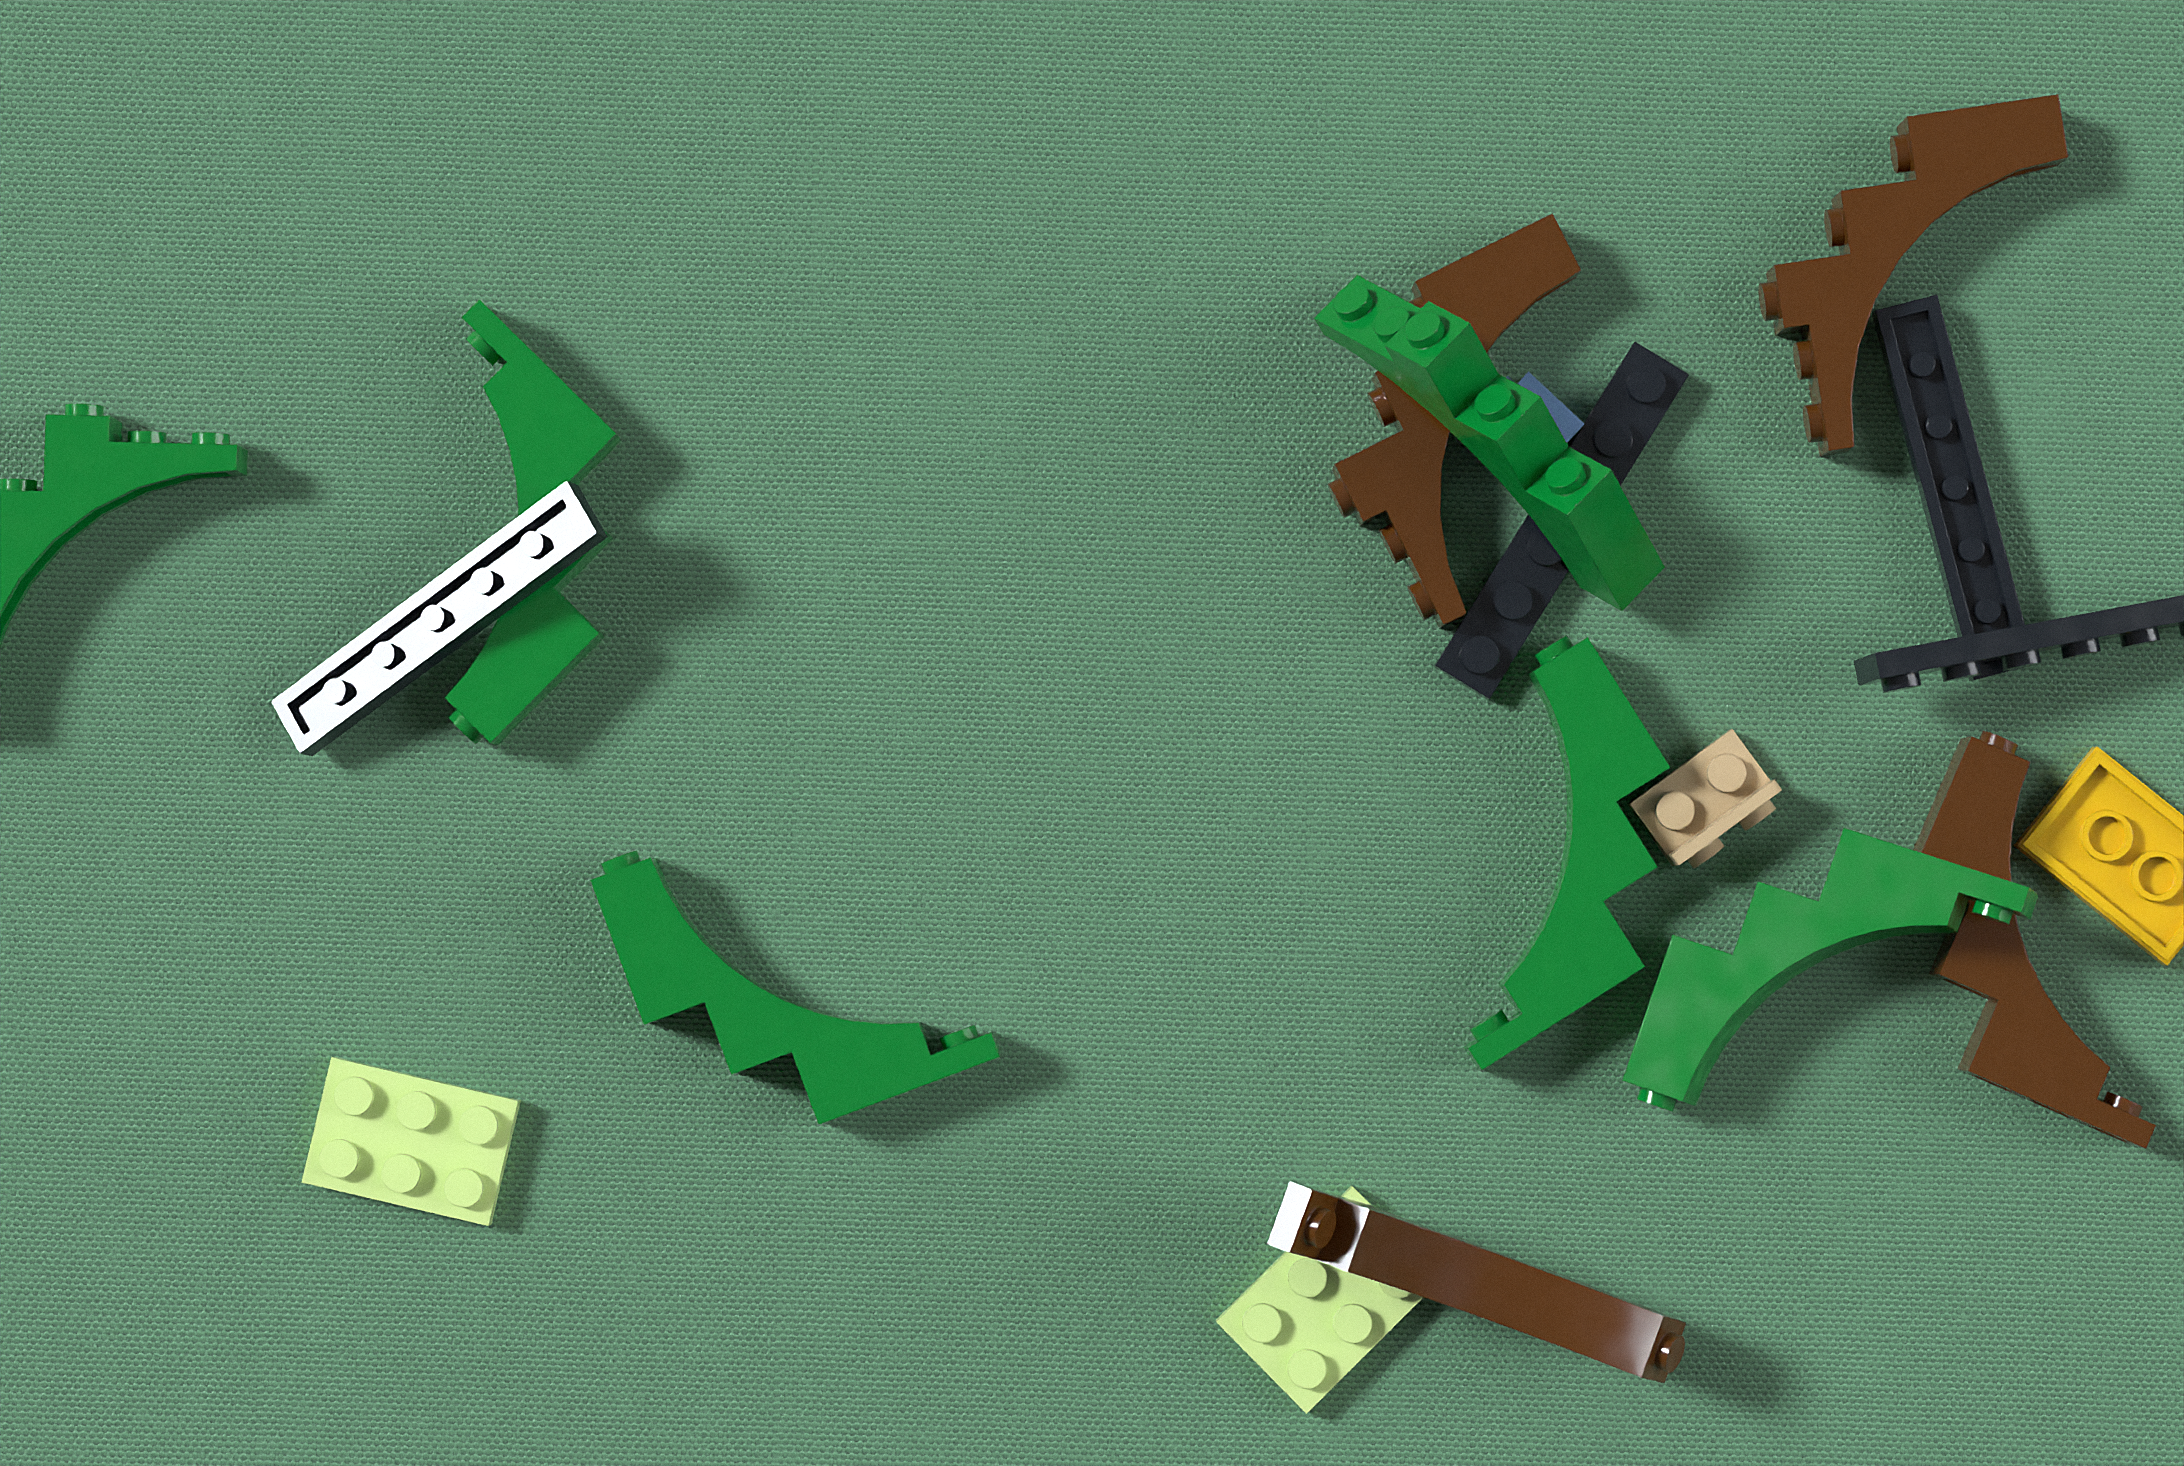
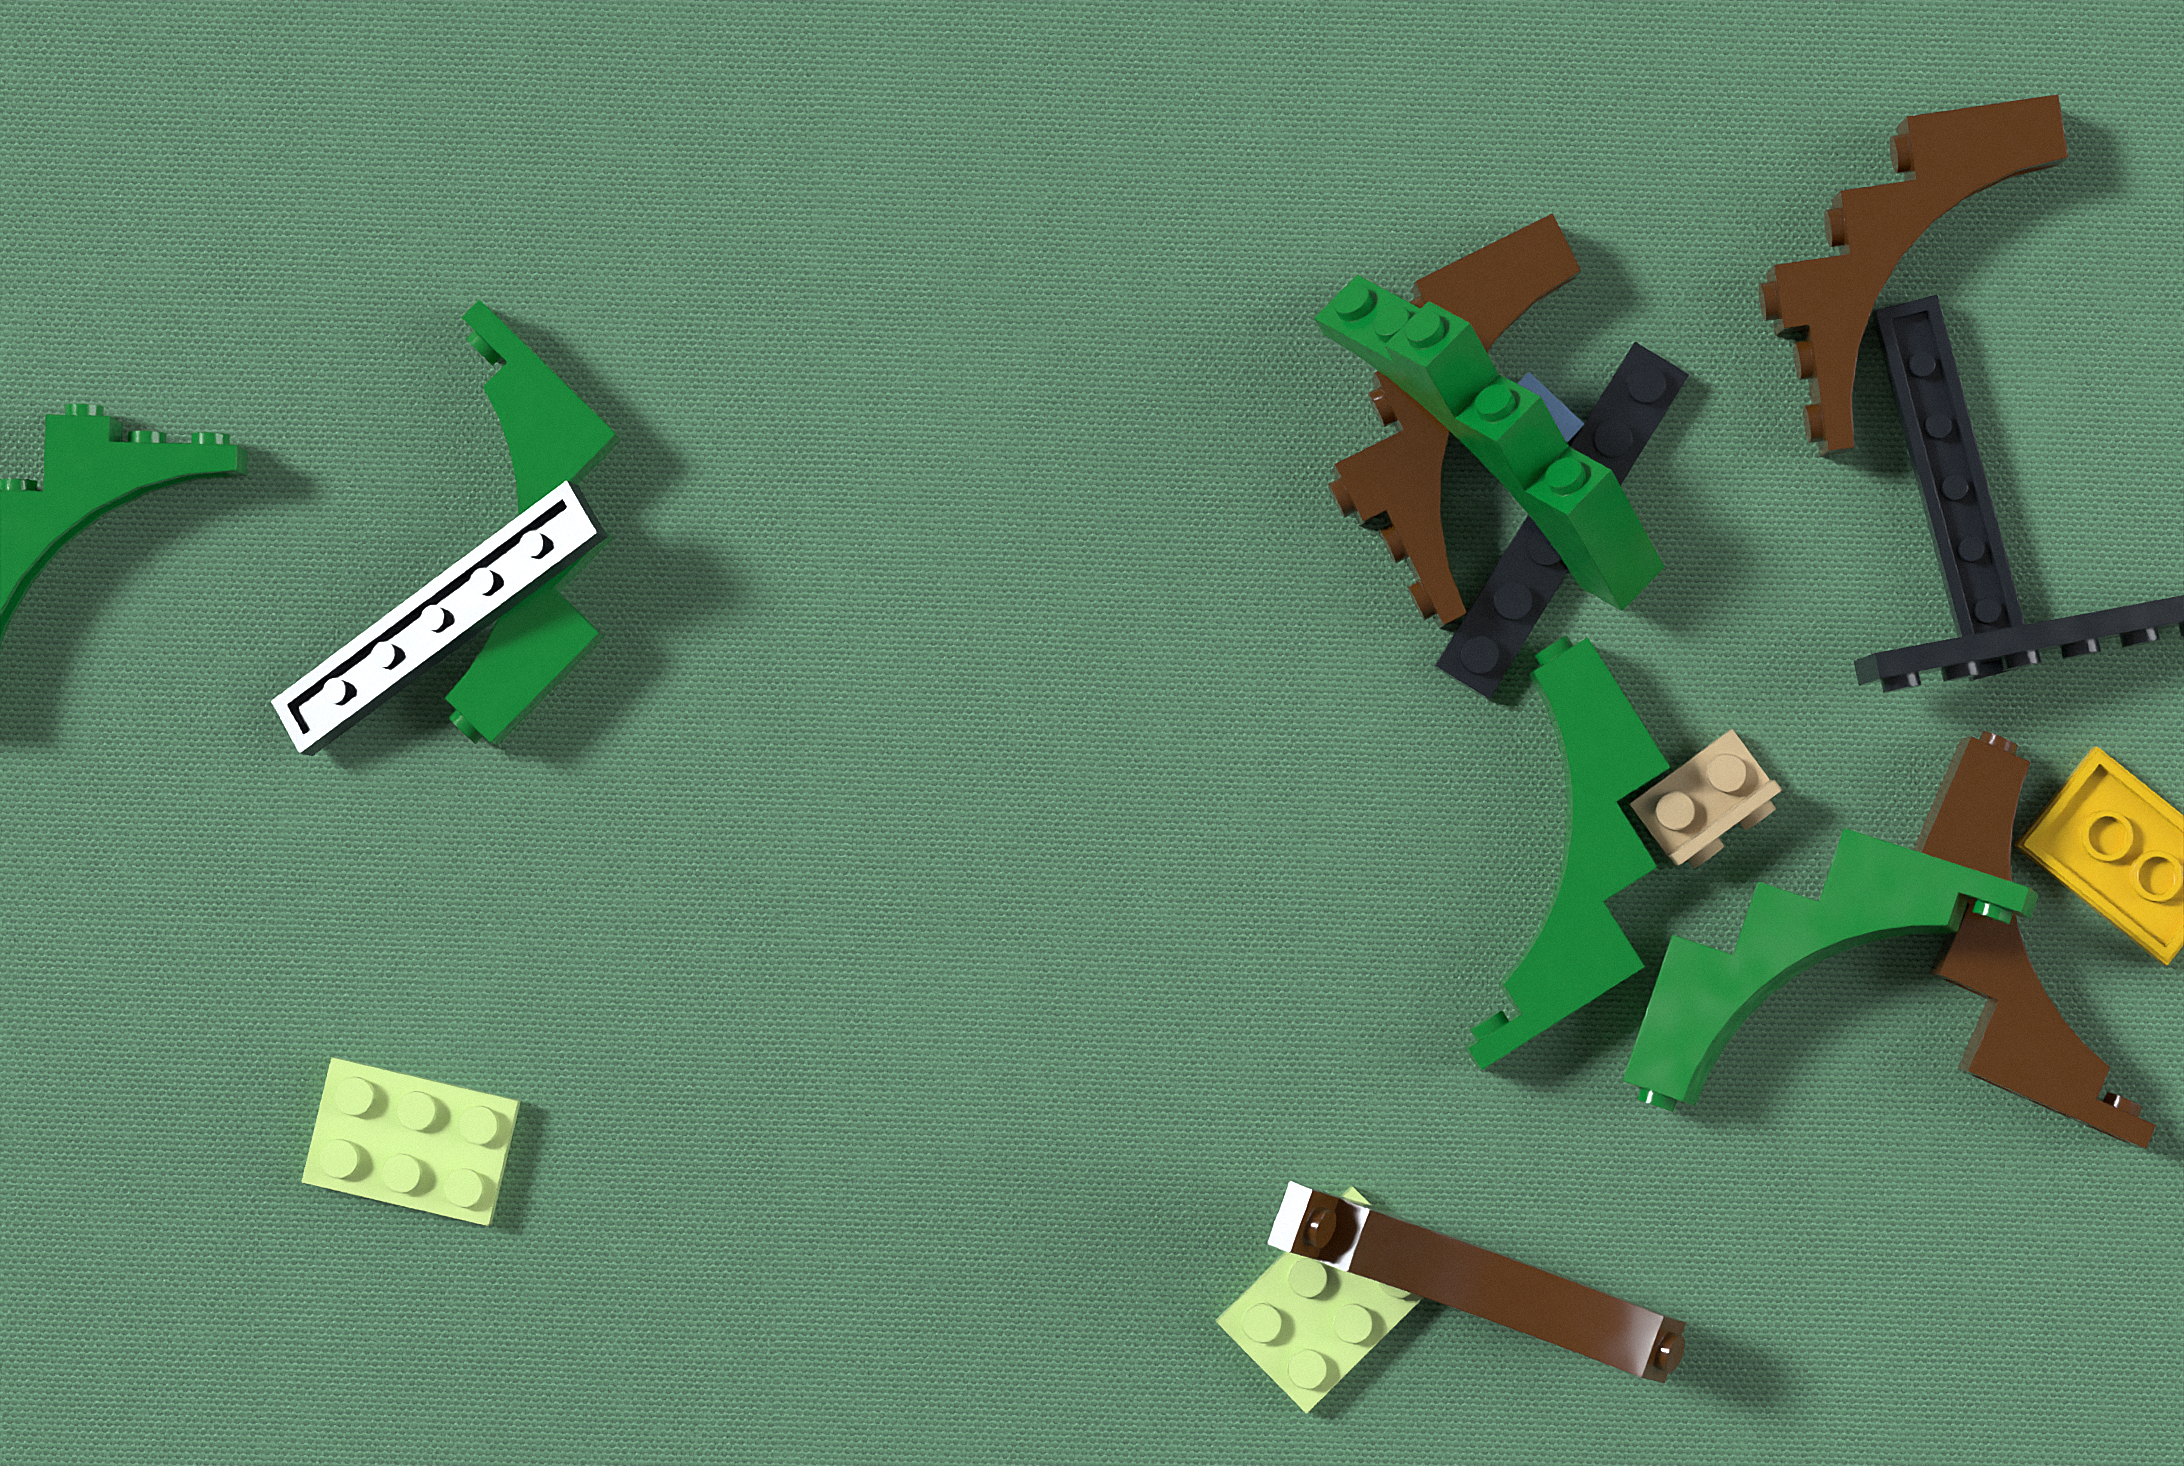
green arch [590,850,1001,1124] -> none

